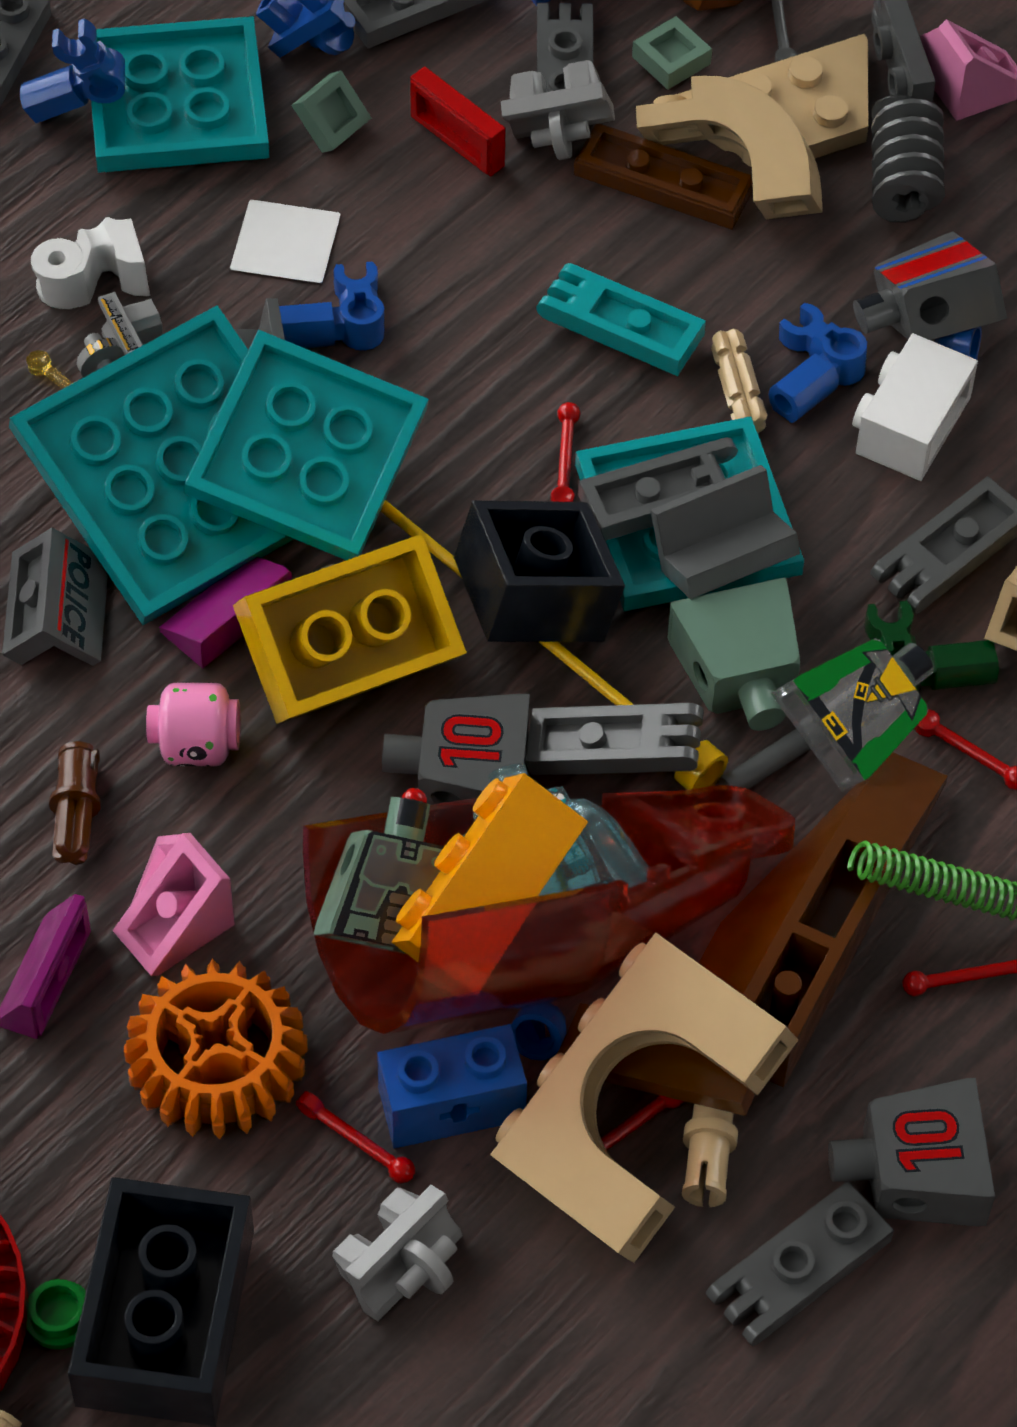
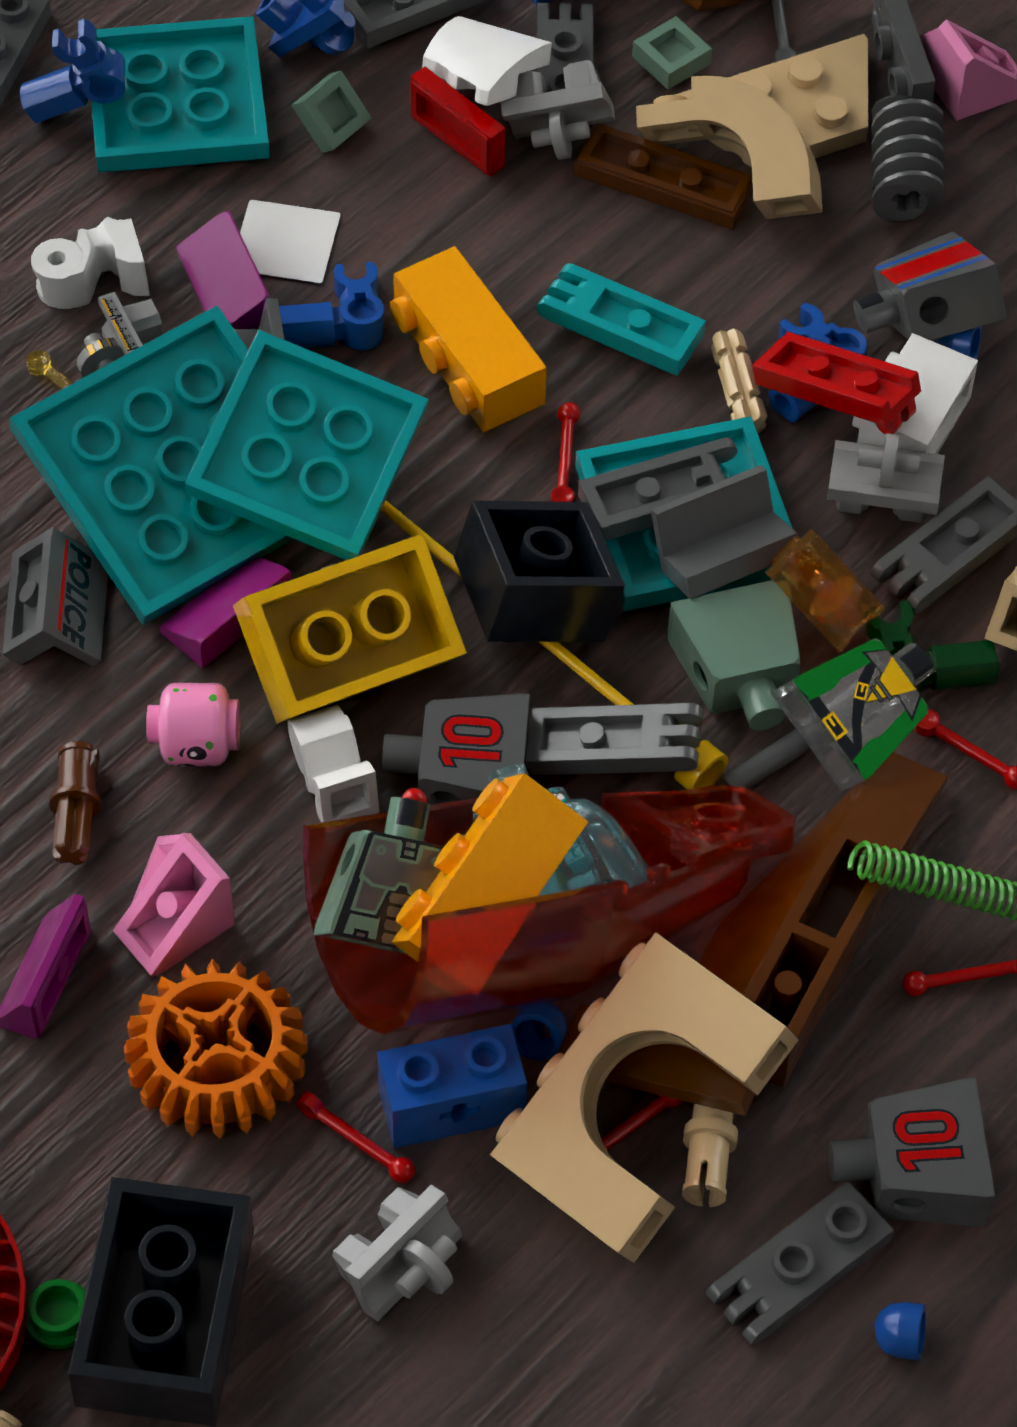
none -> magenta slope [176,210,270,329]
none -> white leg [287,705,379,830]
none -> light orange brick [389,246,547,433]
none -> white slope [422,16,552,106]
none -> red hinge [751,332,922,435]
none -> clear orange hips [765,529,885,652]
none -> light grey hips [827,433,945,523]
none -> blue hinge [874,1302,926,1361]

